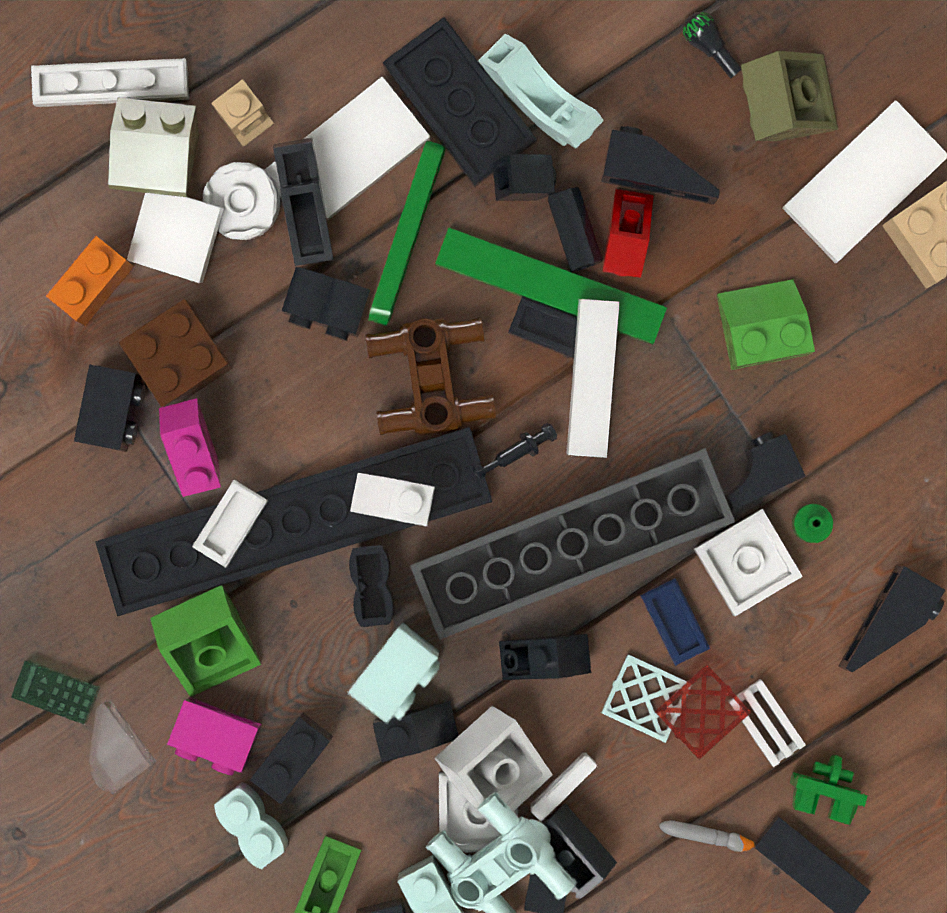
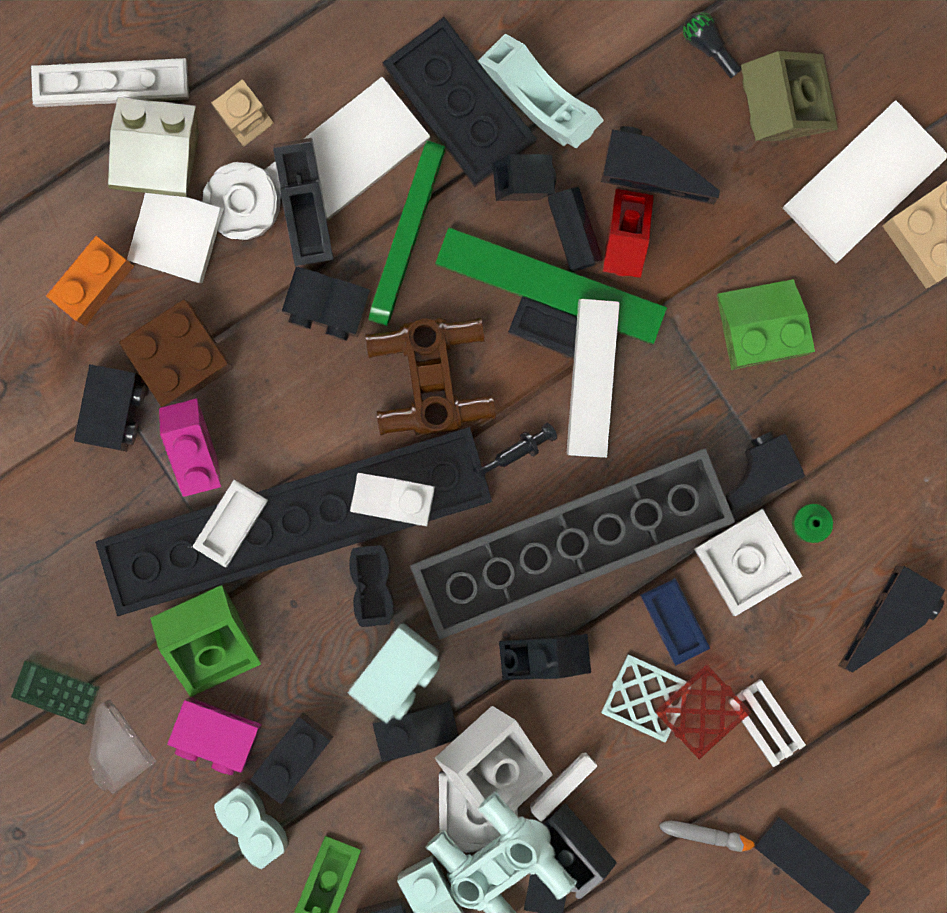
green hips [790,754,868,825] -> none

